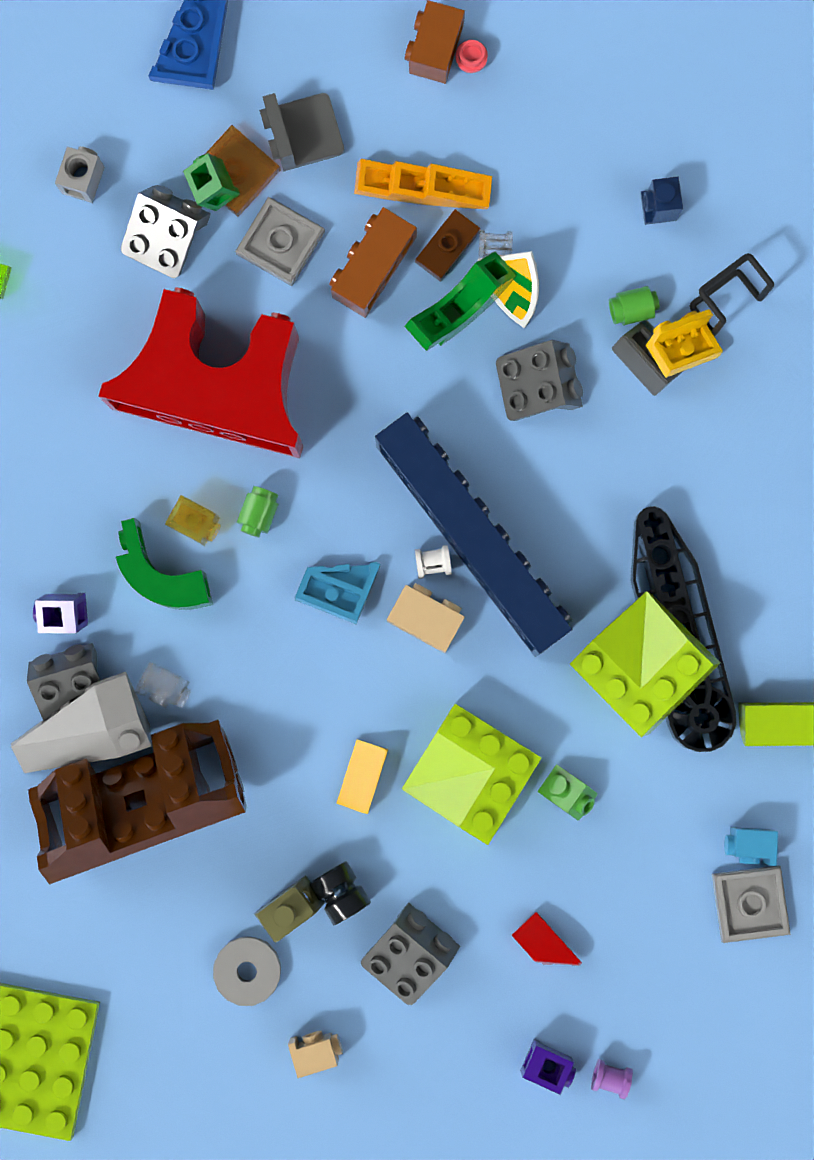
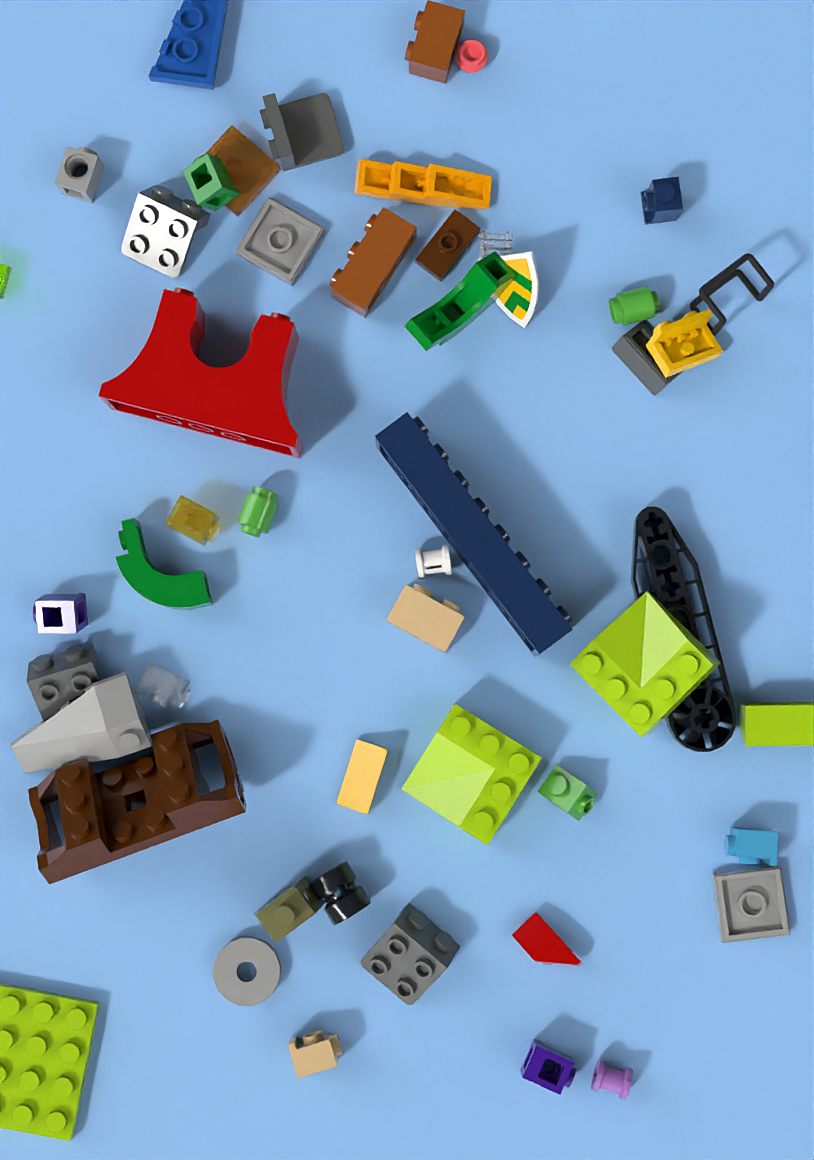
dark azure wing [295,562,380,625] -> none
dark grey bracket [496,340,583,421] -> none

